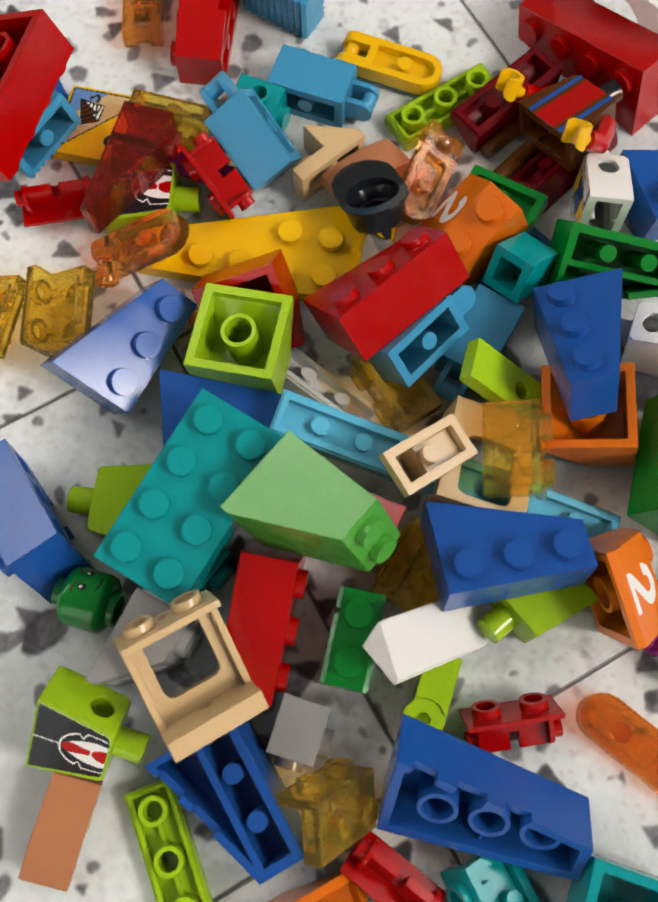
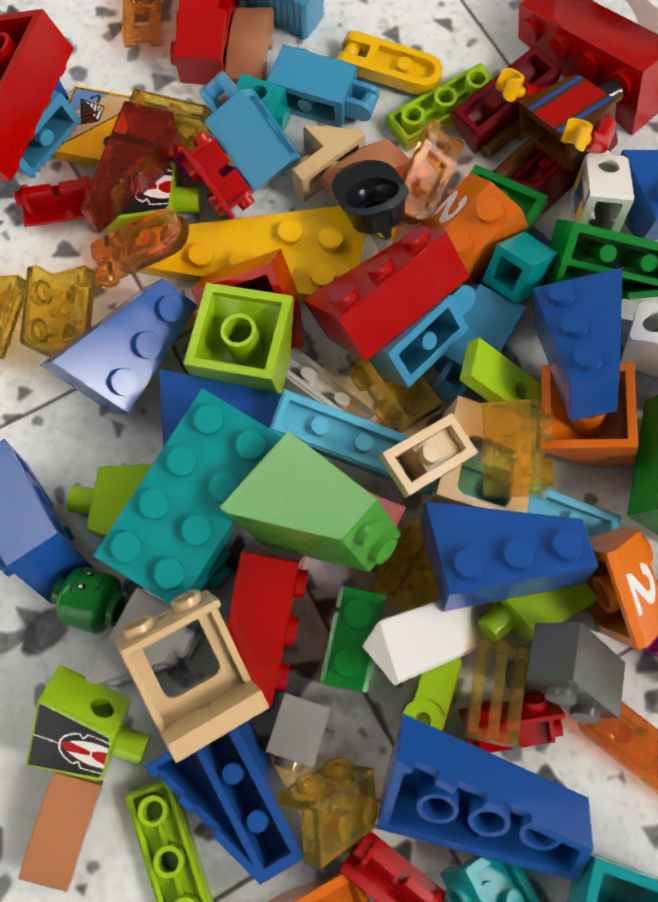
none -> nougat slope [225,8,274,84]
none -> clear yellow tile [465,636,529,748]
none -> dark grey brick [504,622,625,724]

